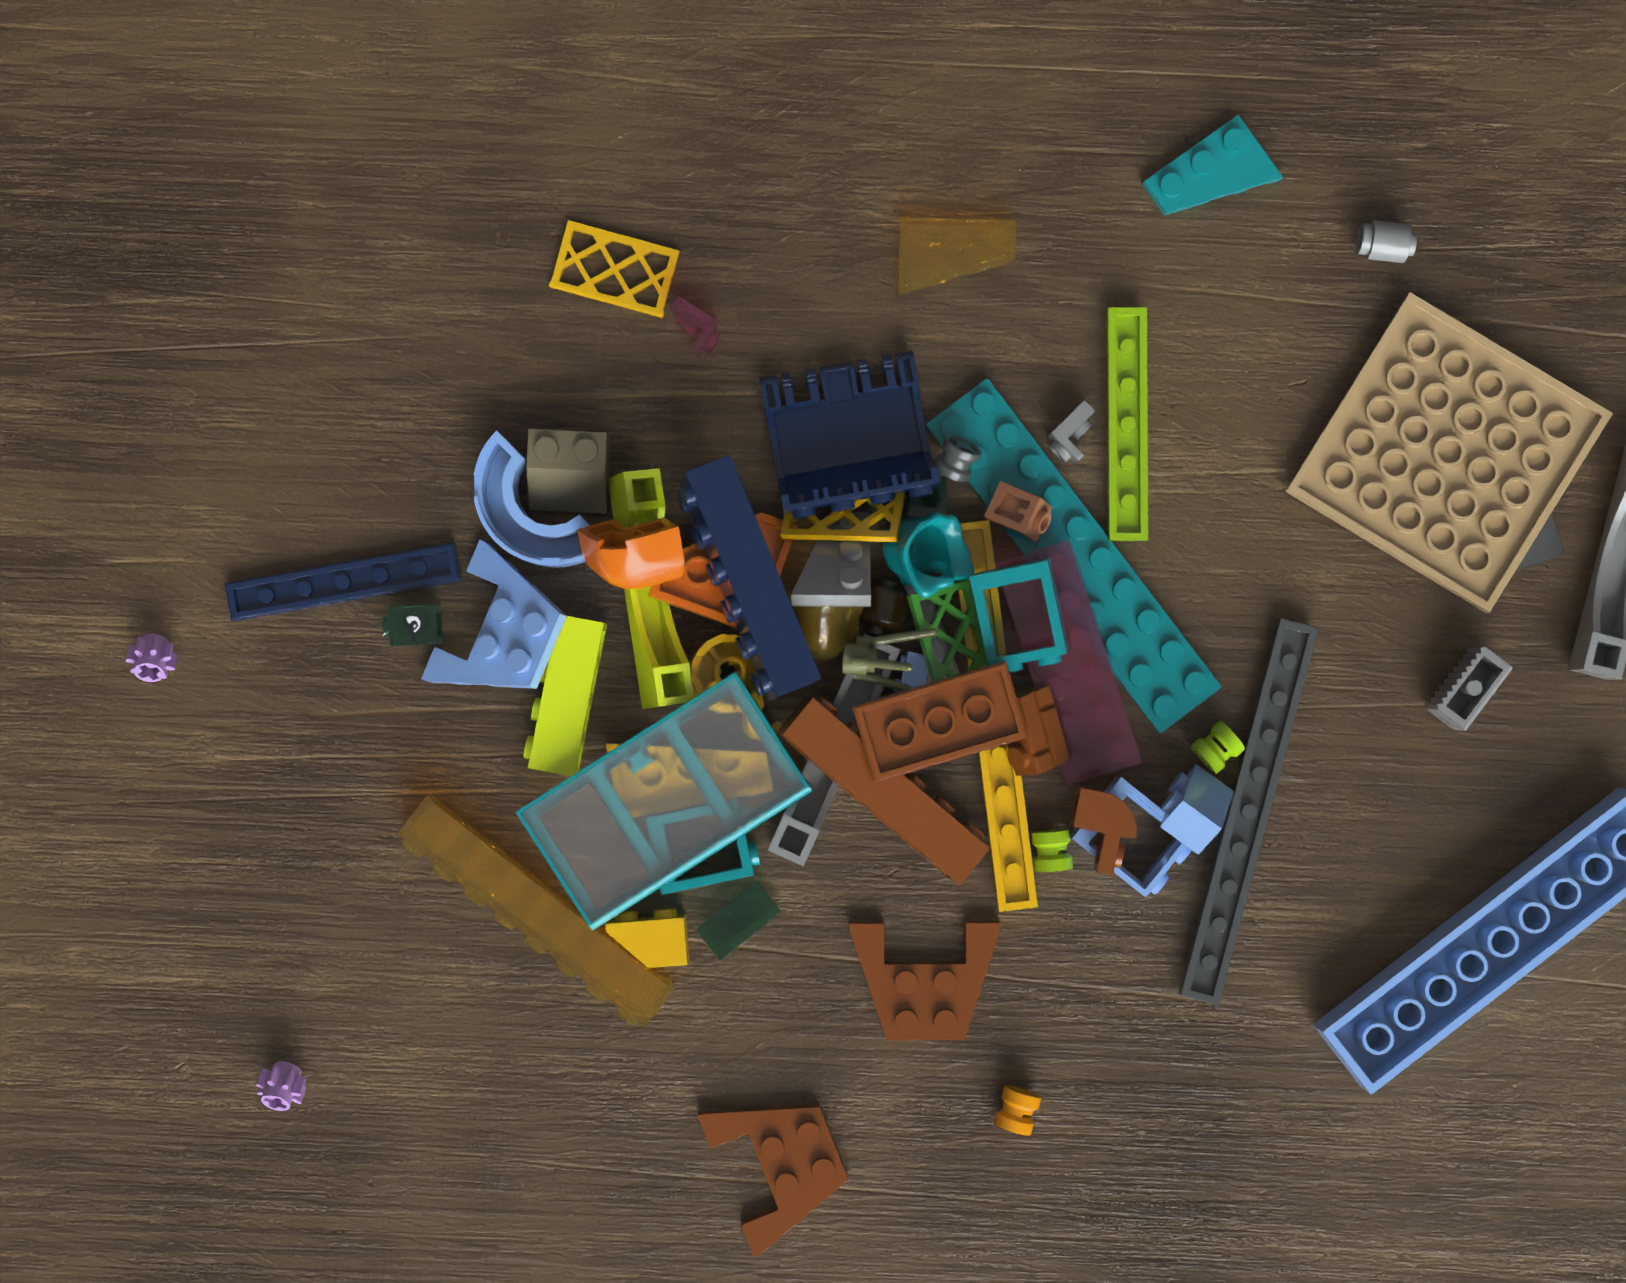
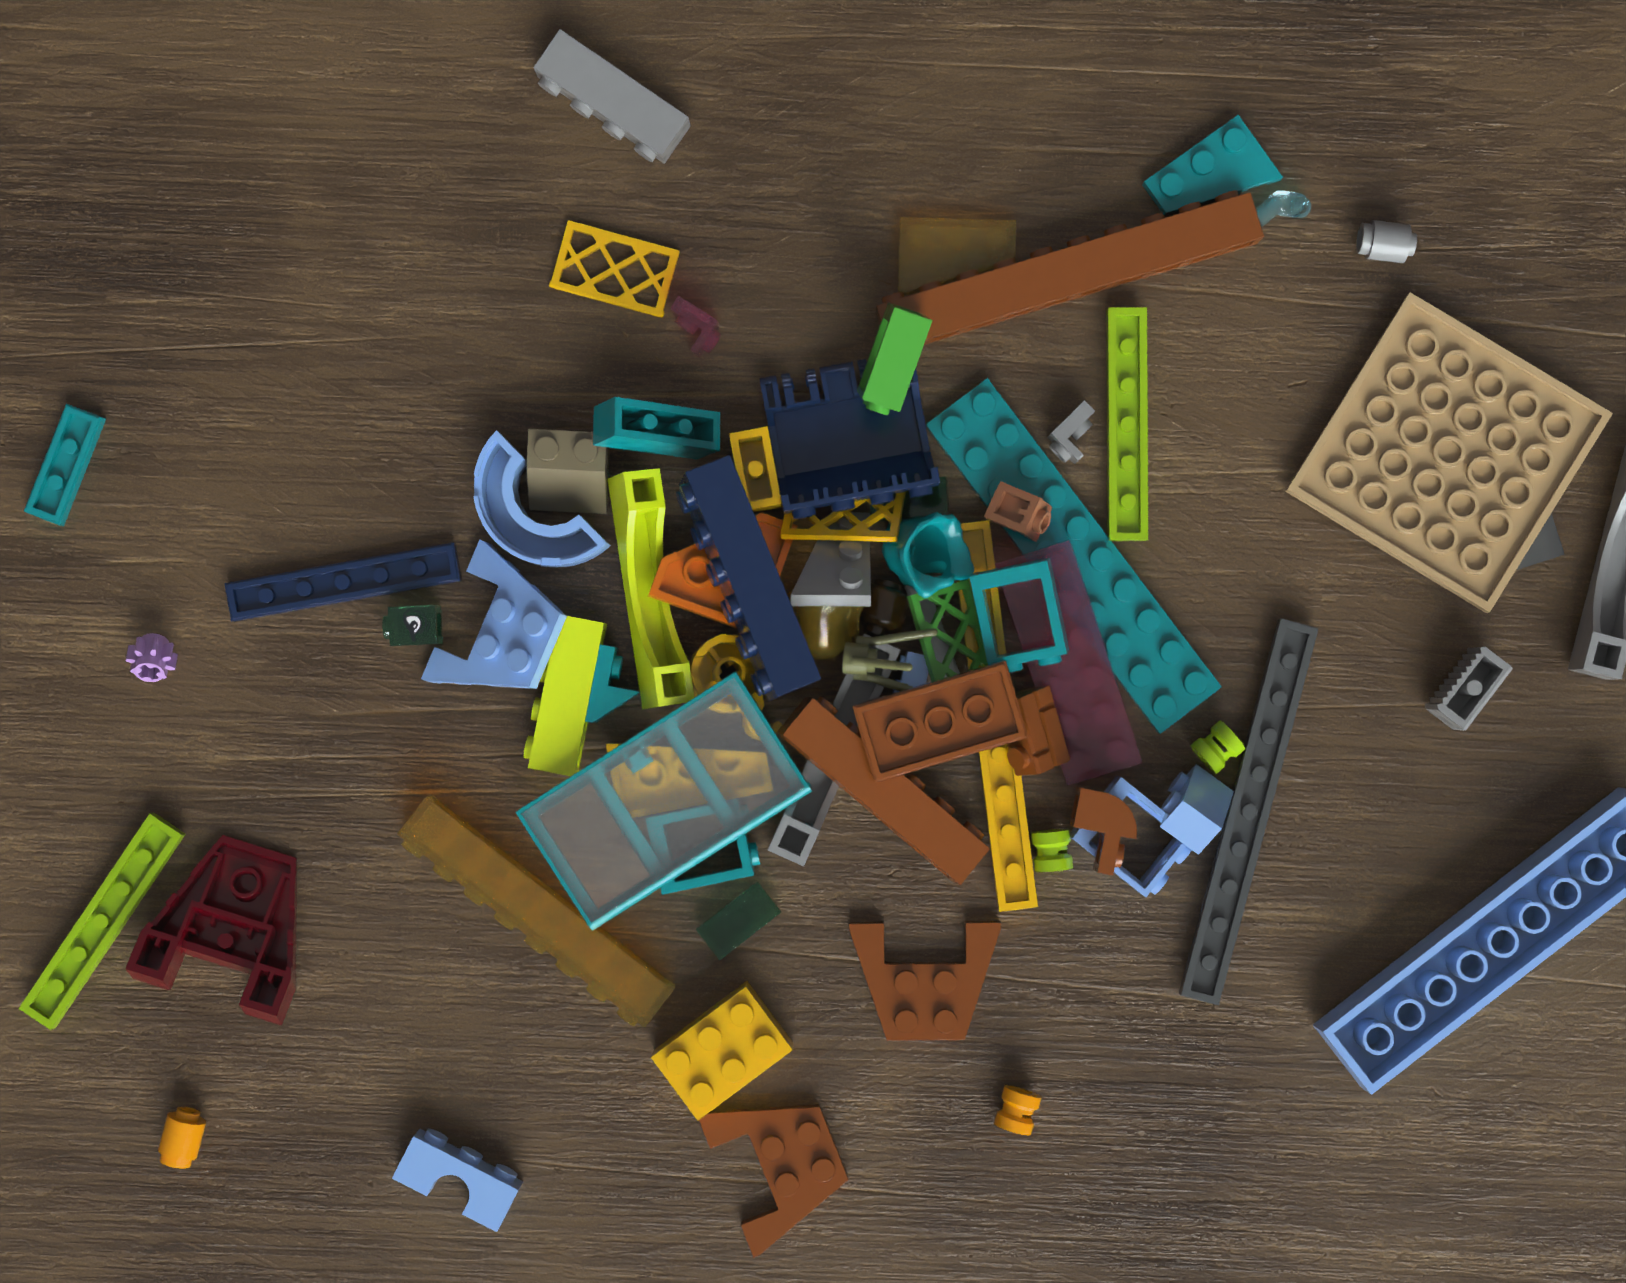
lavender gear [256,1061,307,1111] -> none
orange brick [577,518,684,589] -> none
yellow slope [605,908,689,968] -> none
dark grey wheel [933,435,982,482] -> none
none -> lime plate [18,813,186,1030]
none -> teal tile [24,403,106,526]
none -> dark red wedge [125,835,297,1026]
none -> light orange brick [158,1107,206,1169]
none -> light blue arch [392,1128,523,1232]
none -> light grey brick [533,29,691,164]
none -> teal slope [585,644,640,723]
none -> teal brick [593,397,720,460]
none -> yellow brick [651,981,793,1121]
none -> yellow brick [729,426,783,513]
none -> bright green window [857,302,933,415]
none -> dark orange brick [876,190,1264,345]
none -> clear light blue arm [1256,190,1311,227]

